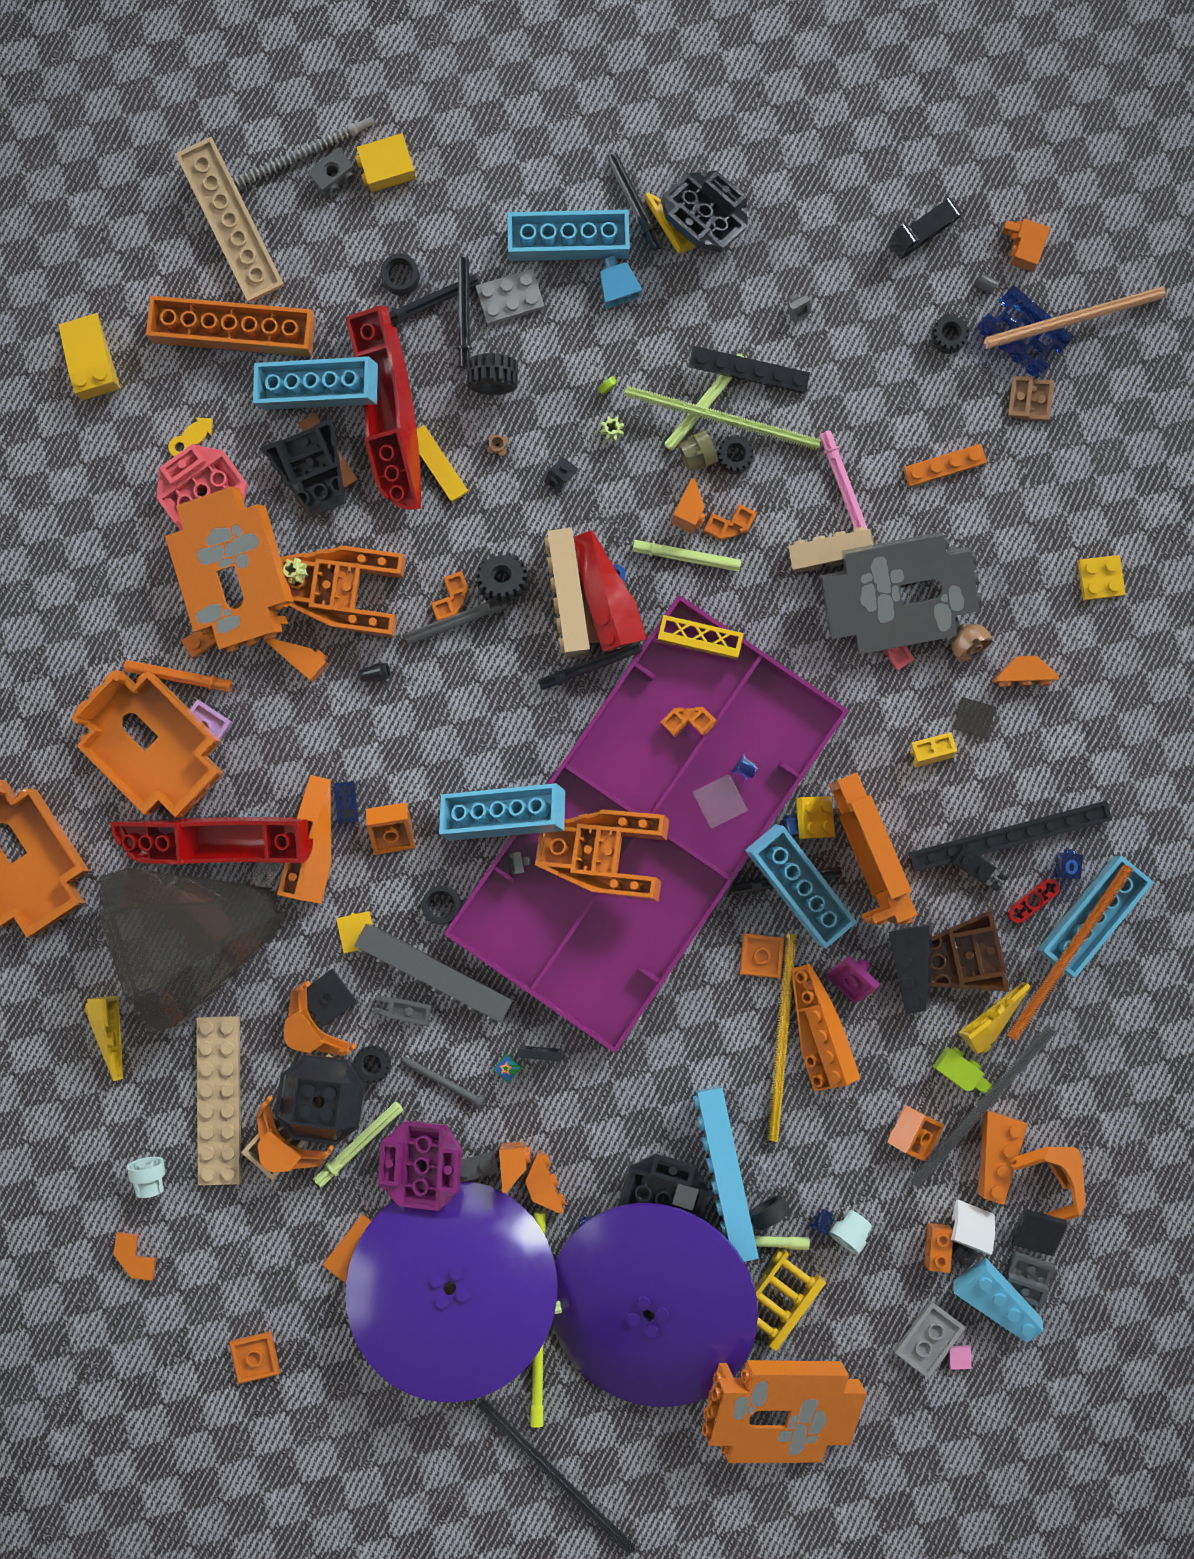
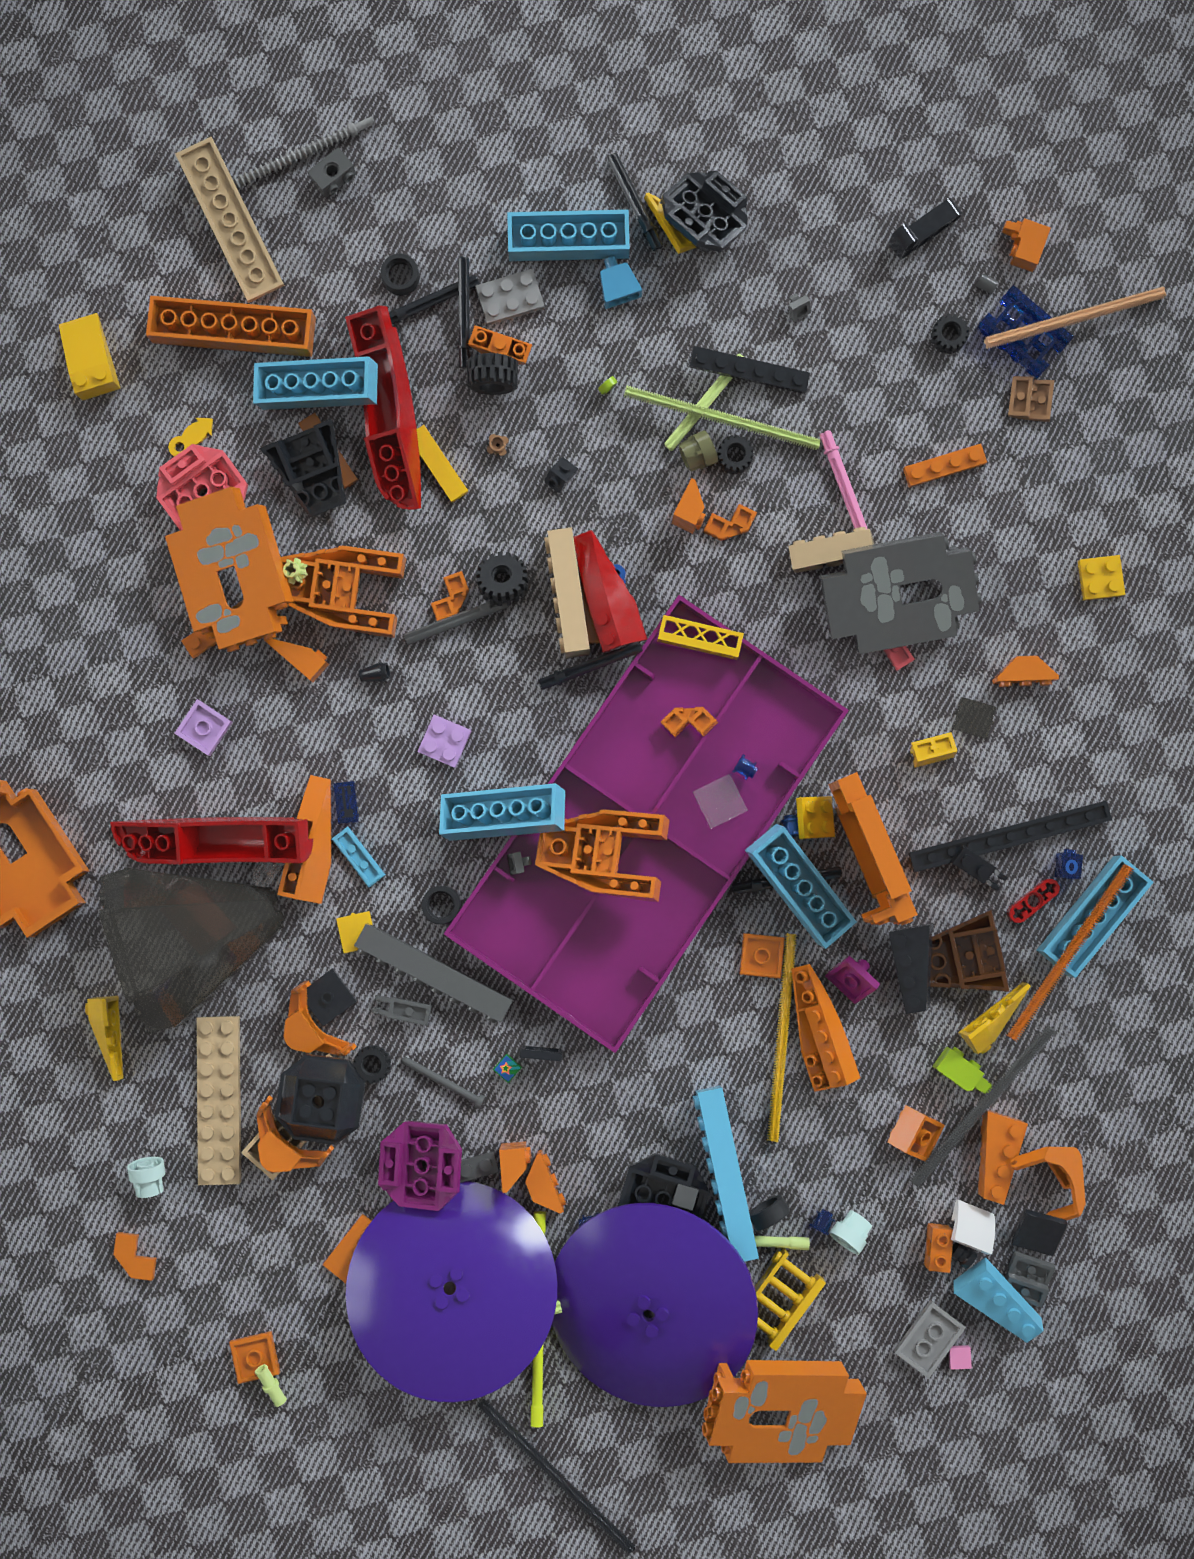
orange panel [71,670,225,818] -> none
orange axle [123,660,233,692] -> none
yellowish green axle [313,1102,403,1188] -> none
yellow brick [355,133,416,193] -> none
orange slope [366,802,415,855] -> none
yellowish green gear [600,416,624,442] -> none
yellowish green axle [632,540,741,571] -> none
medium nougat cylinder [951,623,993,662] -> none
none -> yellowish green pin [255,1364,287,1407]
none -> medium azure tile [332,826,386,887]
none -> lavender plate [418,715,472,768]
none -> orange slope [468,325,532,365]

